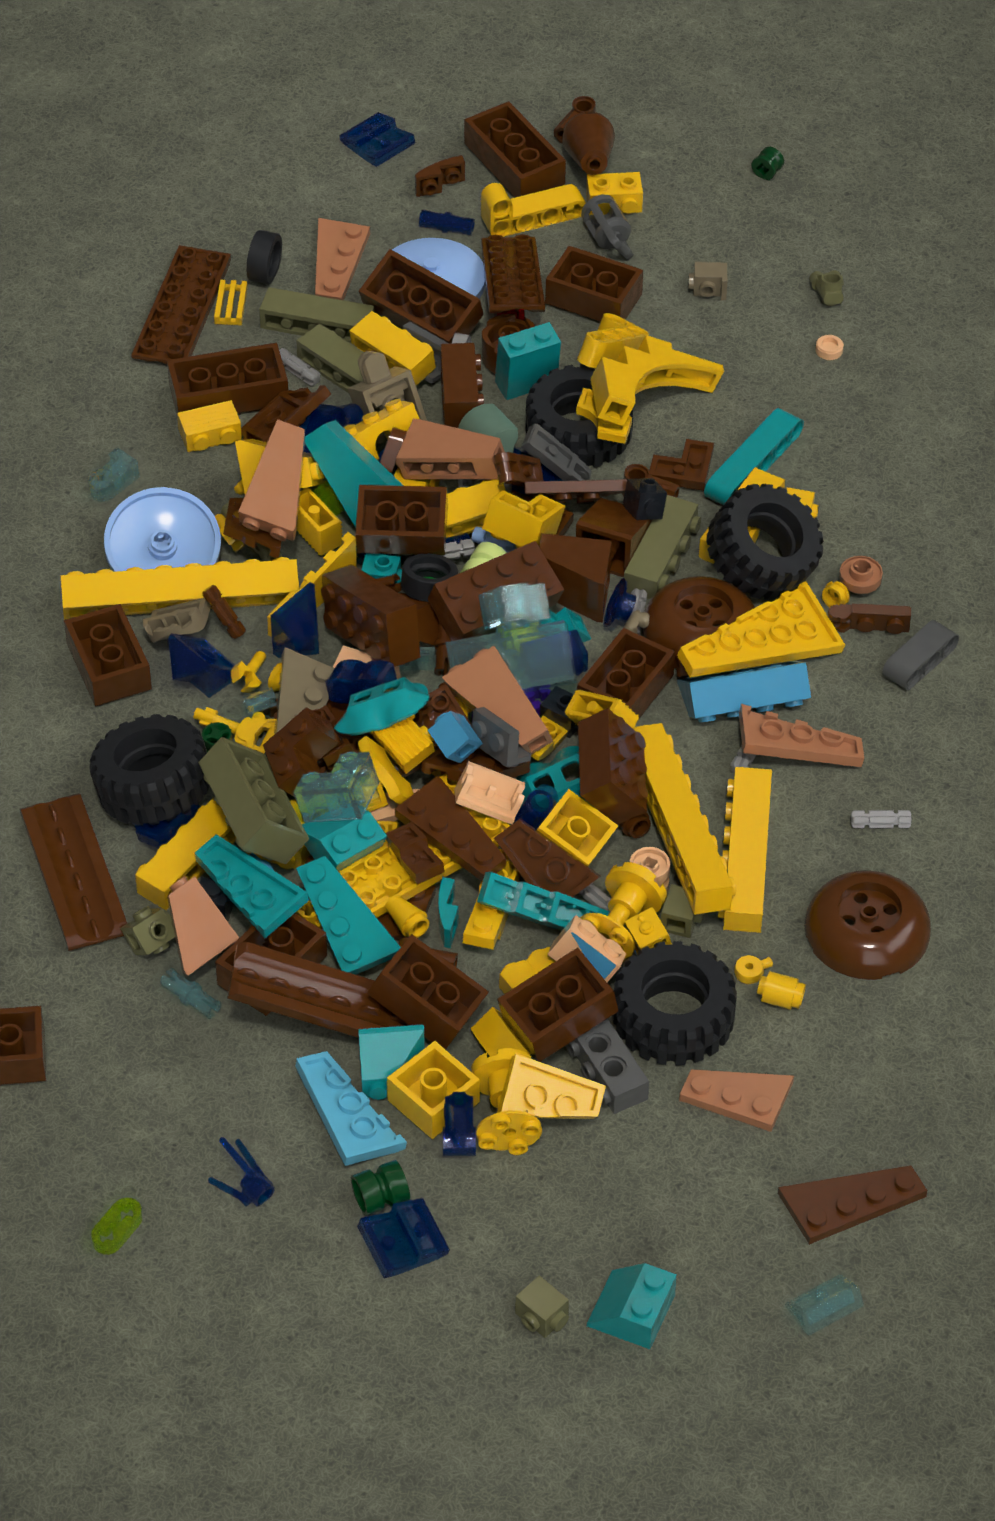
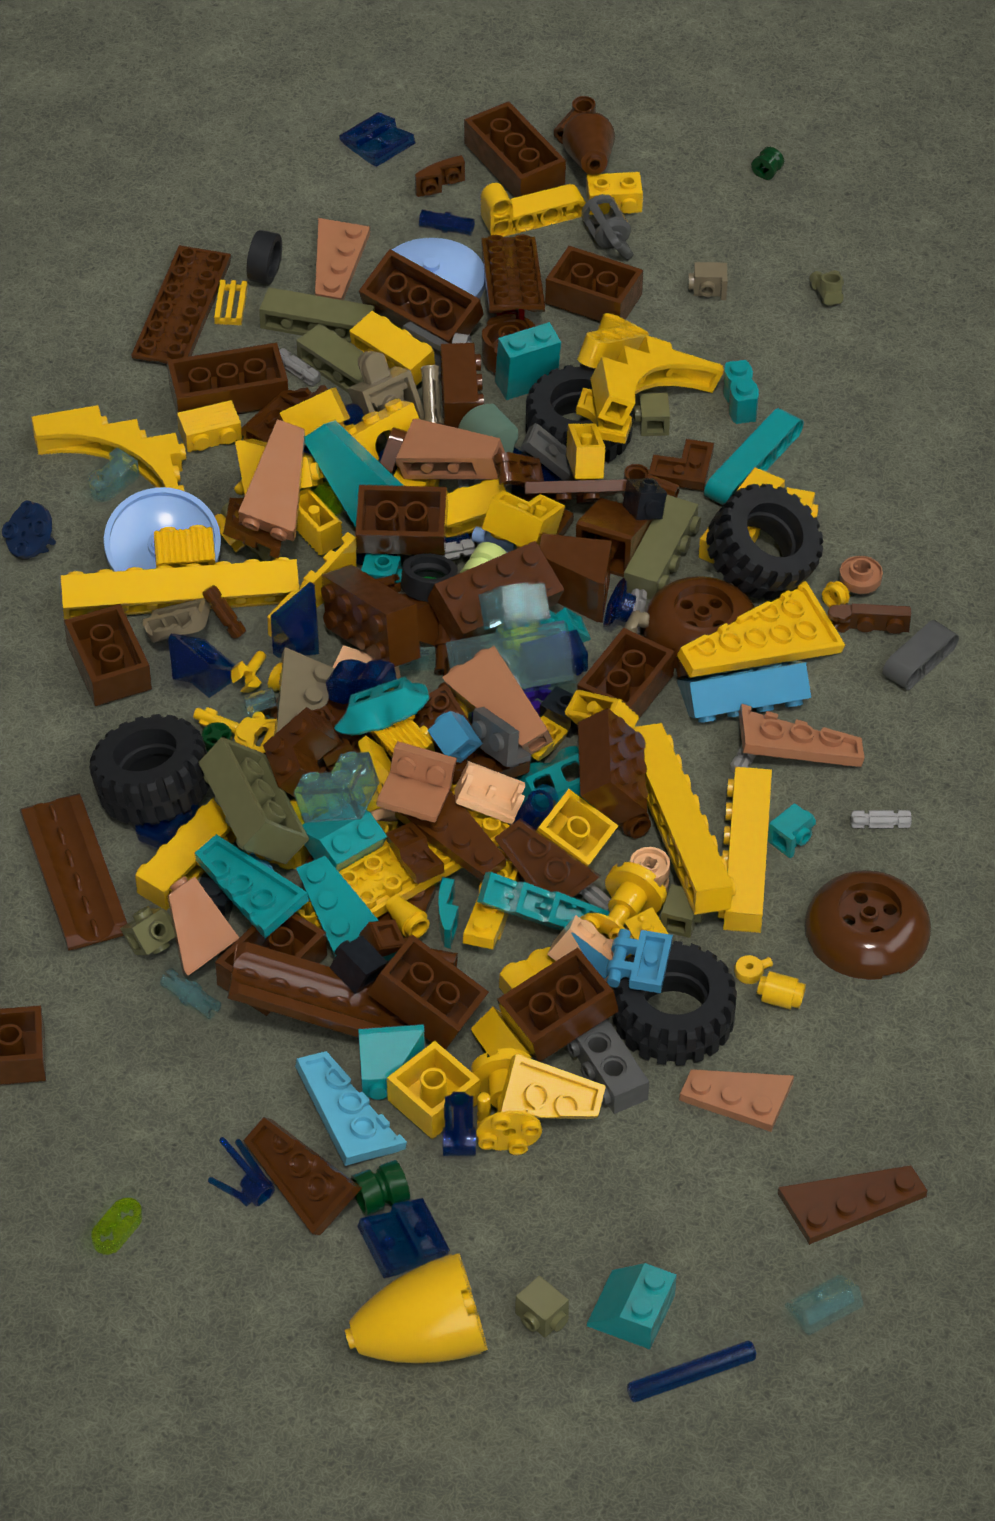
light nougat tile [815,335,844,360] -> none
none -> dark blue plate [2,500,56,559]
none -> yellow arch [31,405,186,491]
none -> yellow brick [154,525,215,568]
none -> reddish brown wing [243,1117,362,1235]
none -> yellow brick [280,387,350,445]
none -> black brick [330,936,388,994]
none -> yellow cylinder [345,1253,488,1363]
none -> reddish brown slope [359,919,405,957]
none -> nougat bracket [376,741,457,822]
none -> dark tan pin [421,365,444,425]
none -> yellow bar [477,1092,491,1126]
none -> yellow brick [566,423,605,481]
none -> dark azure plate [606,929,673,993]
none -> clear blue axle [627,1341,756,1402]
none -> olive brick [634,393,670,436]
none -> teal brick [723,360,759,424]
none -> teal brick [768,803,816,858]

